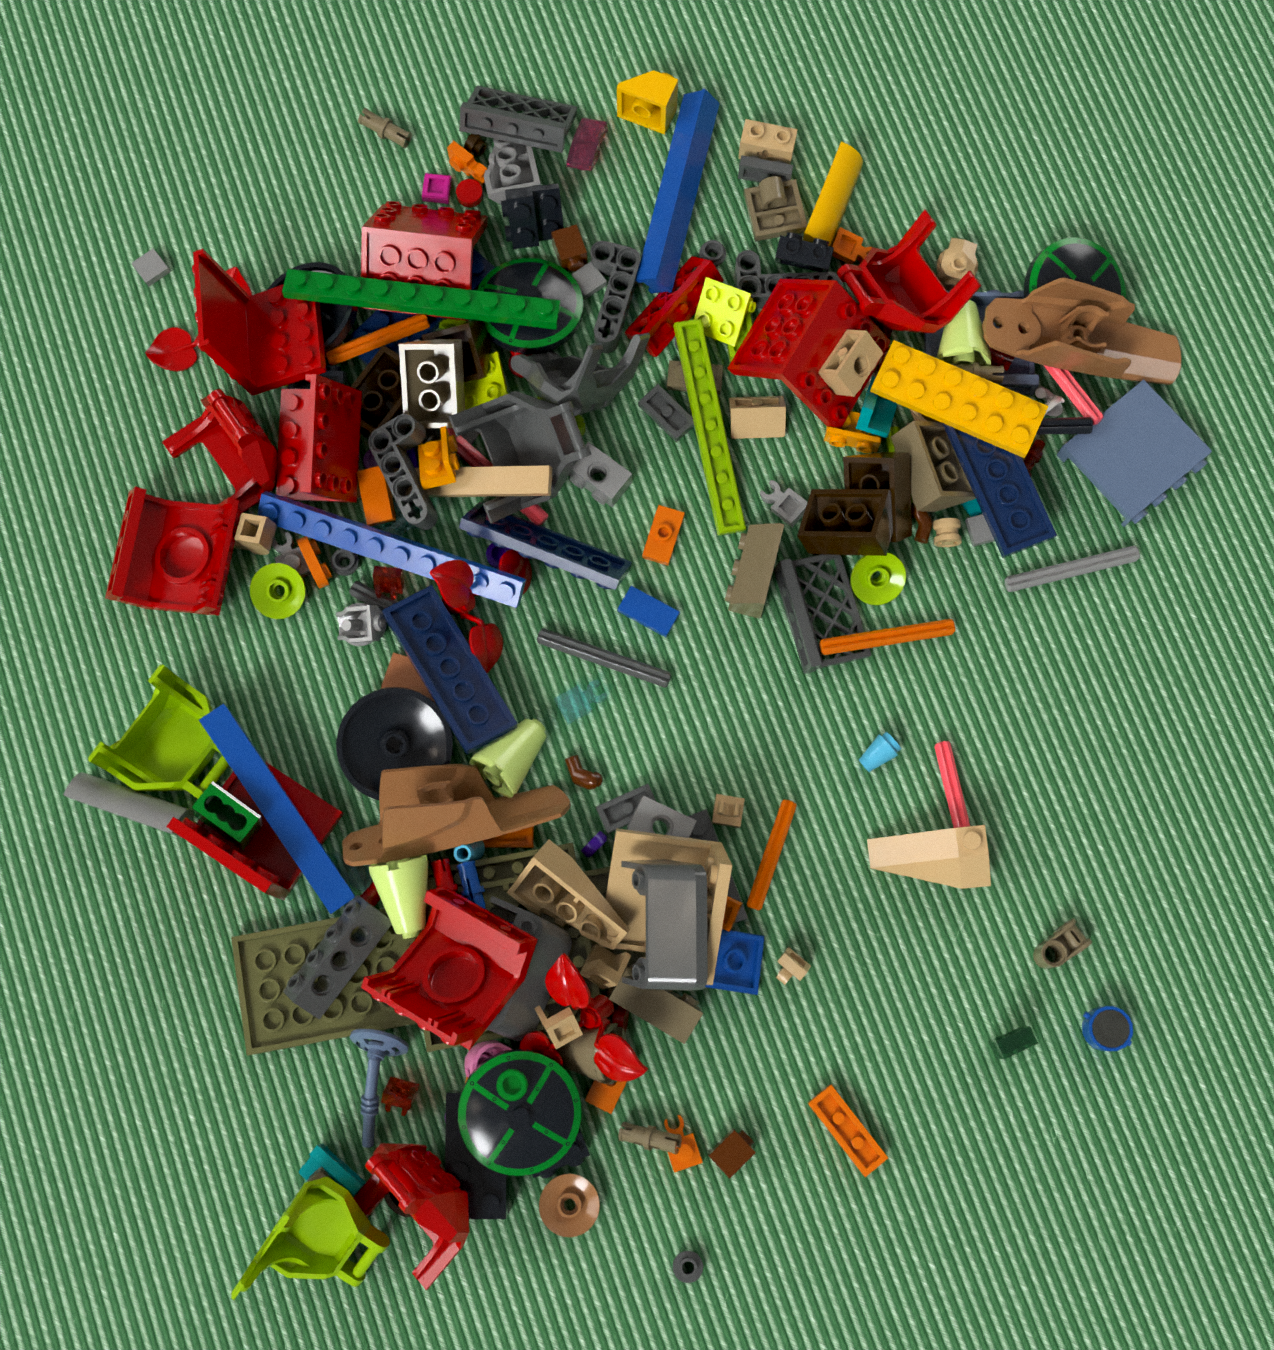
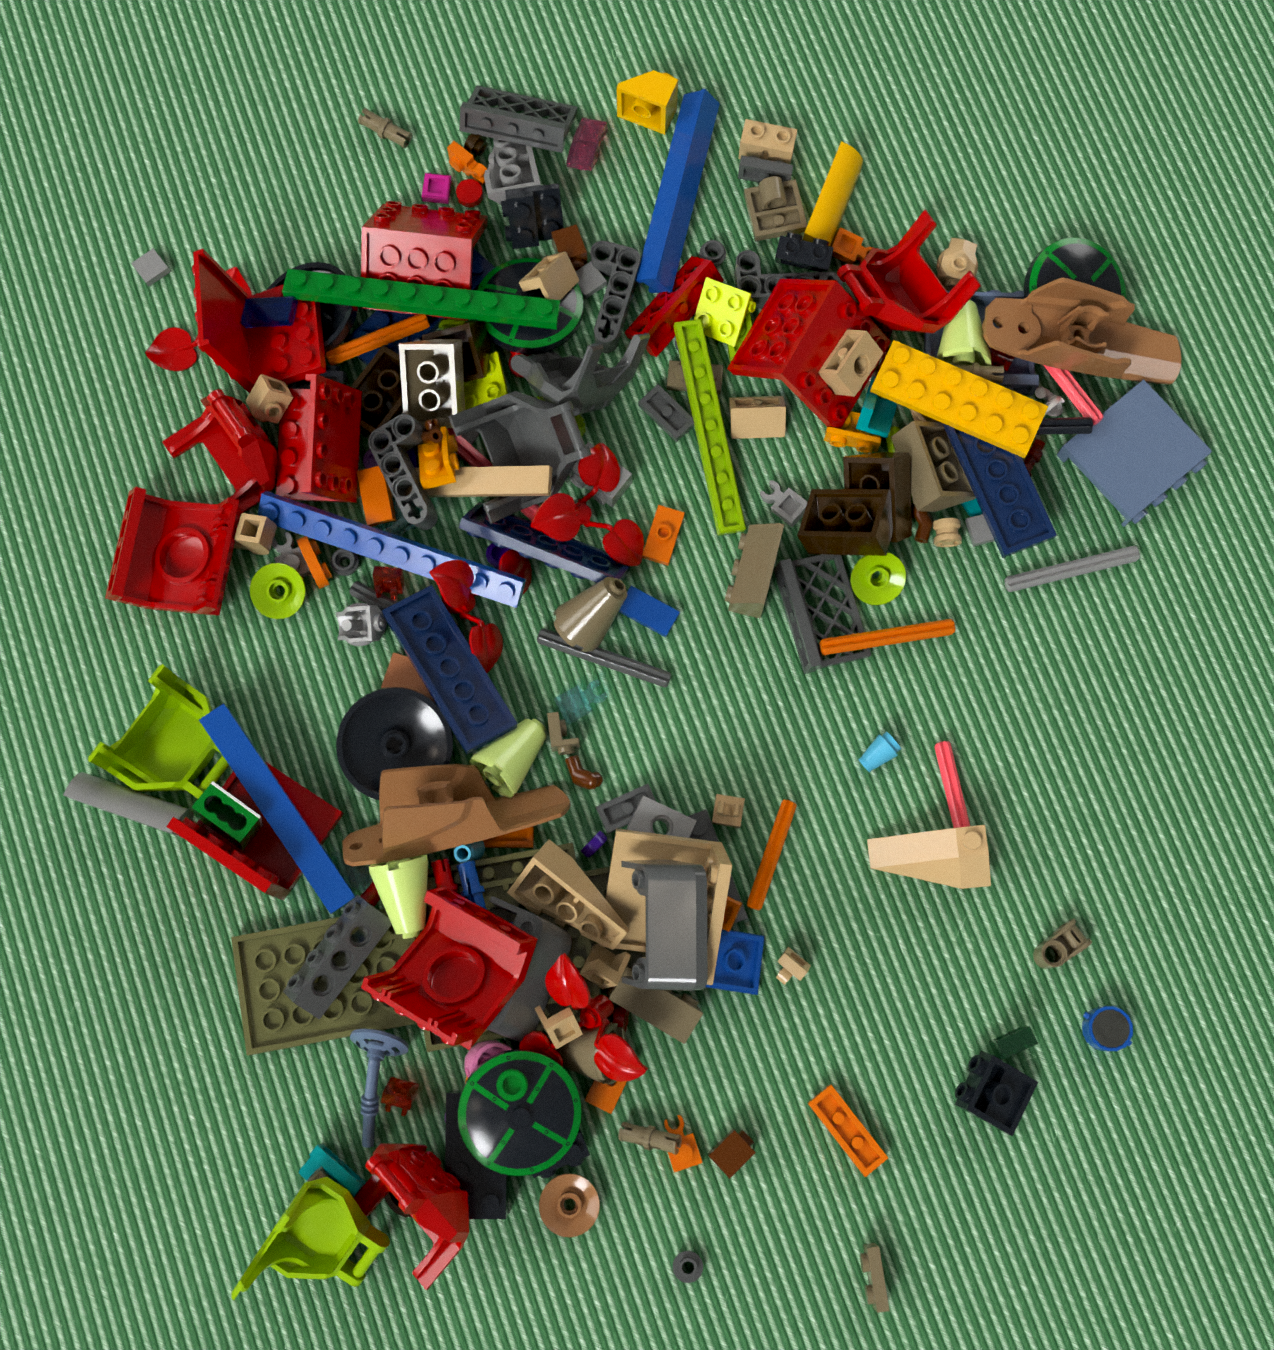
none -> clear blue tile [240,296,298,328]
none -> tan brick [246,374,293,424]
none -> reddish brown arm [421,418,443,445]
none -> tan panel [519,251,579,300]
none -> red plant [531,443,644,566]
none -> dark tan bracket [547,712,580,755]
none -> dark tan cone [553,577,627,652]
none -> dark tan plate [860,1243,890,1313]
none -> black plate [954,1051,1038,1136]

